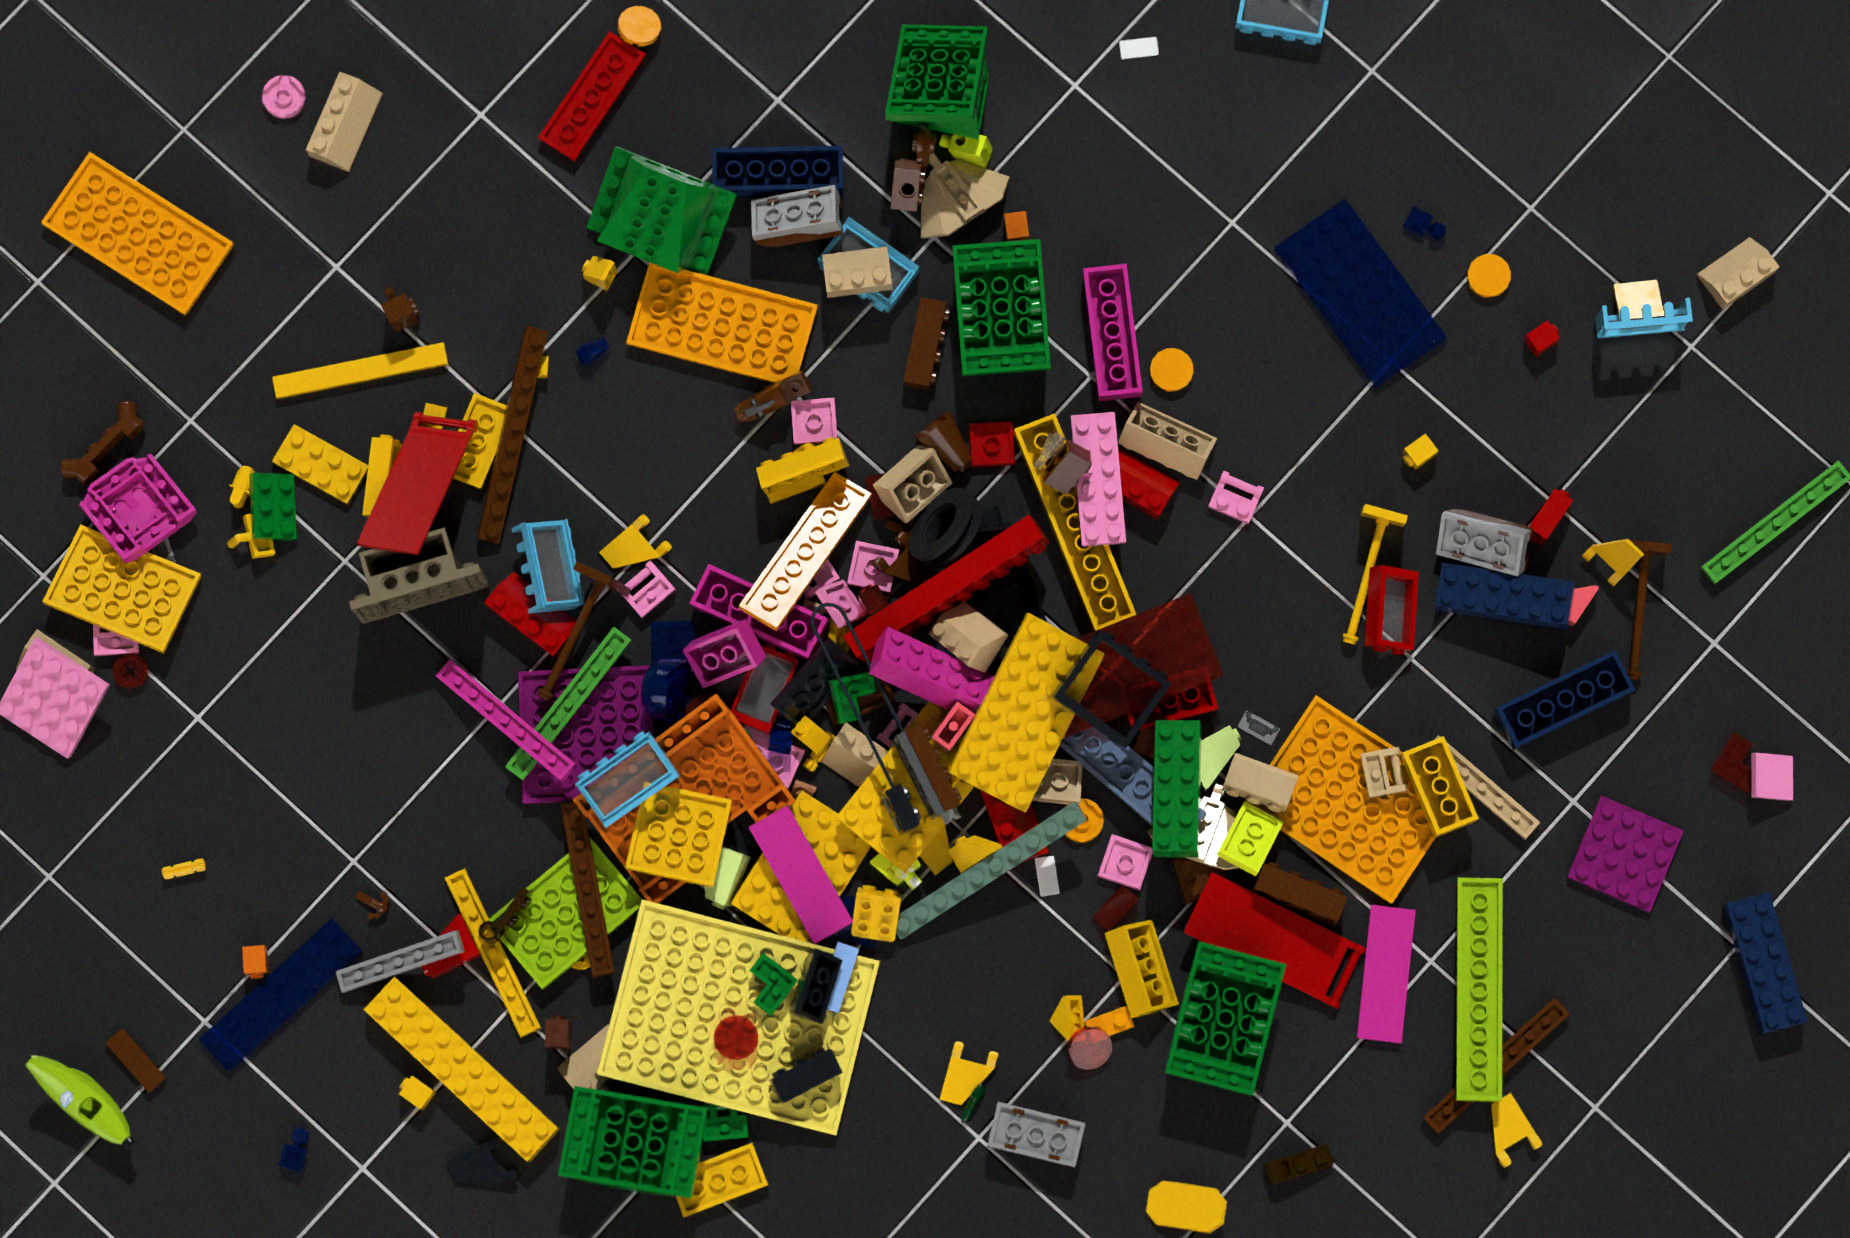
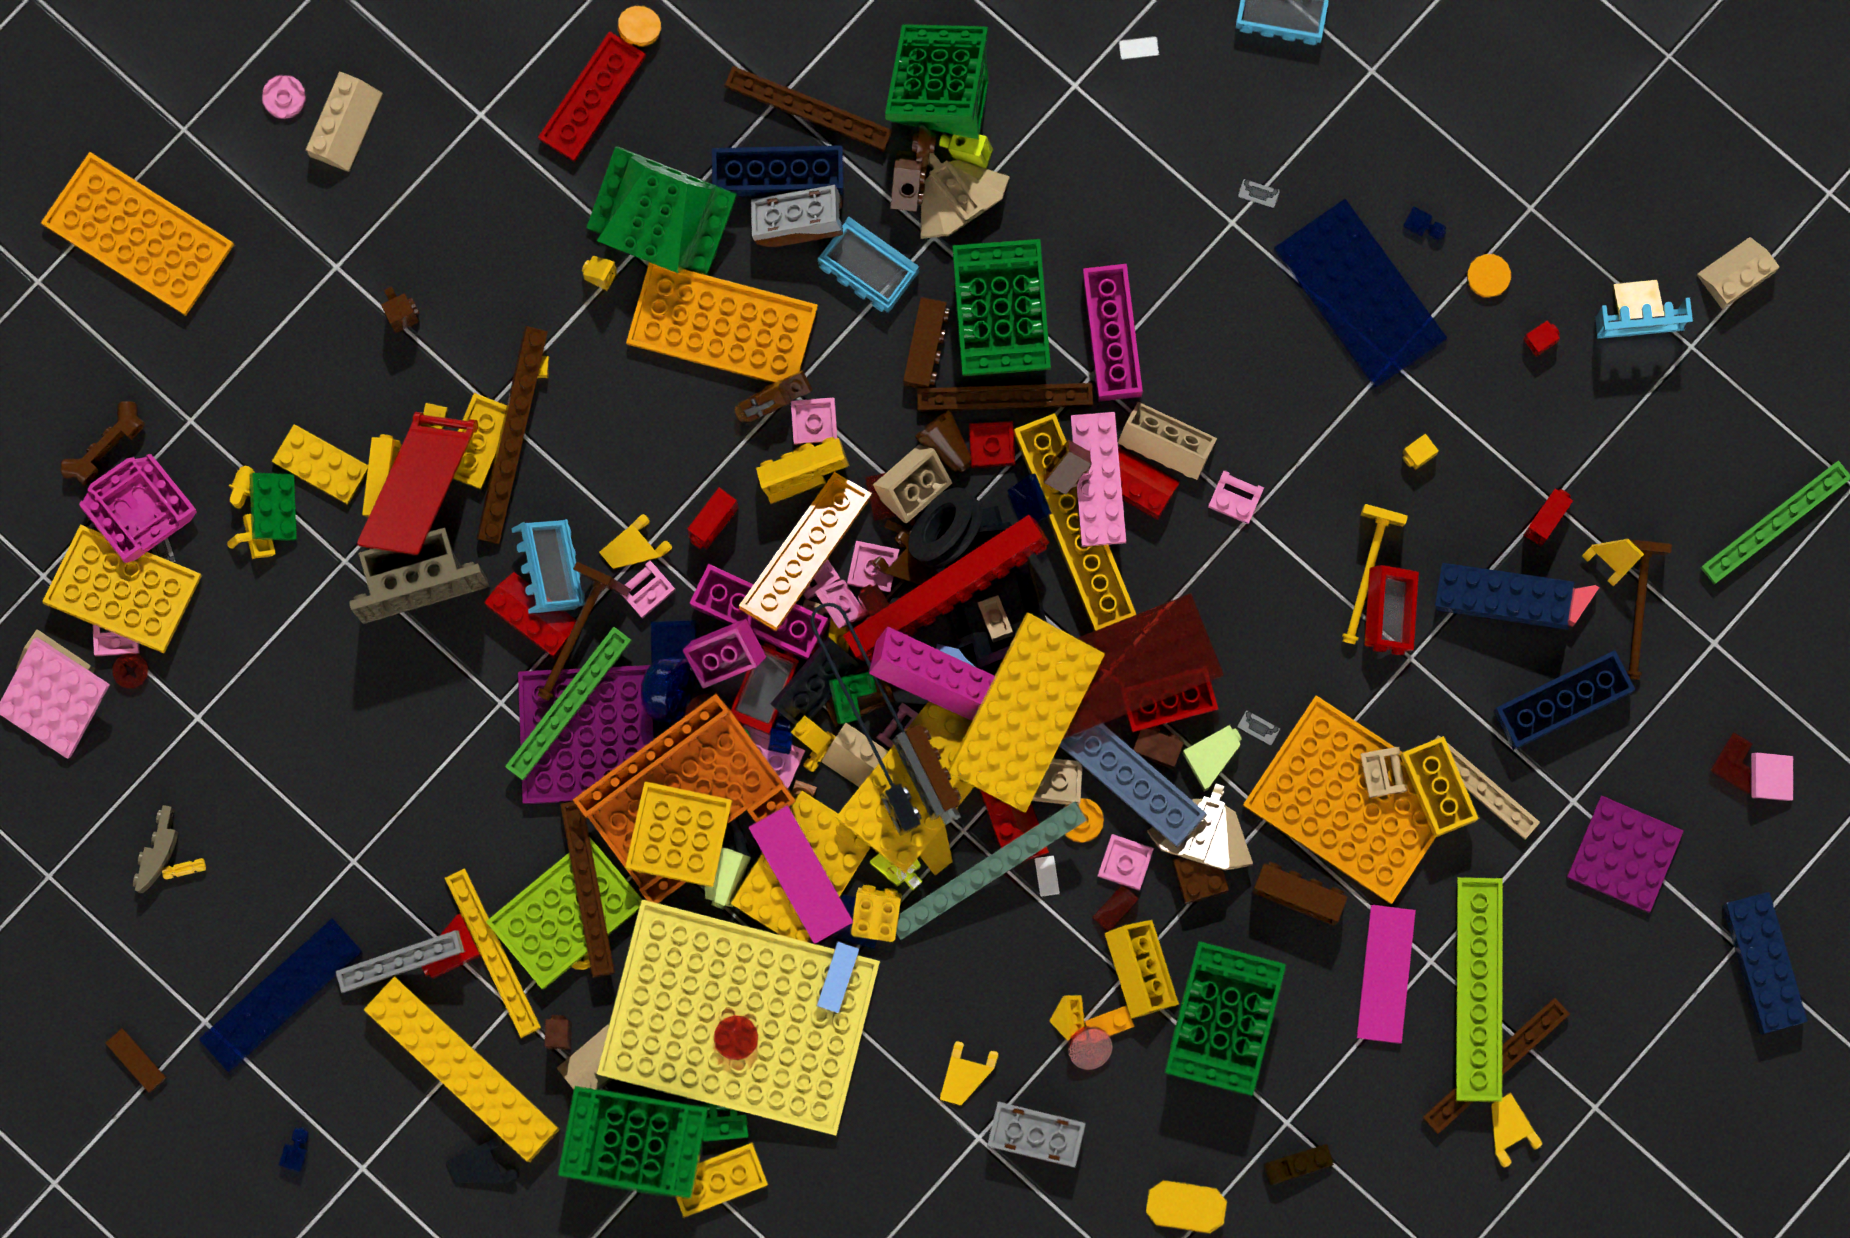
lime piece [25,1055,135,1149] -> none
orange brick [242,945,269,979] -> none
yellow tile [272,342,449,399] -> none
reddish brown piece [355,891,390,920] -> none
yellow brick [399,1076,436,1110] -> none
dark pink plate [436,659,577,782] -> none
dark brown plate [478,887,532,944] -> none
clear blue cone [575,337,609,365] -> none
window [575,731,680,828] -> none
green plate [749,953,798,1016] -> none
black brick [769,1047,843,1104] -> none
black slope [789,948,843,1024] -> none
tan slope [822,247,893,298] -> none
tan slope [929,602,1008,672] -> none
coral slope [929,702,975,753] -> none
yellow slope [948,835,1003,873] -> none
dark green piece [961,1084,986,1123] -> none
orange brick [1004,211,1029,241] -> none
clear cone [1033,431,1066,470] -> none
black window [1051,630,1172,749] -> none
light orange tile [1150,348,1194,392] -> none
green brick [1152,720,1202,857] -> none
red flag [1184,873,1366,1009] -> none
neon yellow plate [1217,801,1284,876] -> none
tan slope [1222,753,1299,812] -> none
light grey piece [1436,509,1534,576] -> none
none -> dark tan slope [133,805,179,894]
none -> red window [687,487,739,549]
none -> reddish brown plate [725,66,893,151]
none -> reddish brown plate [917,383,1093,412]
none -> tan plate [978,596,1014,643]
none -> clear blue tile [1007,473,1051,523]
none -> sticker [1238,179,1280,208]

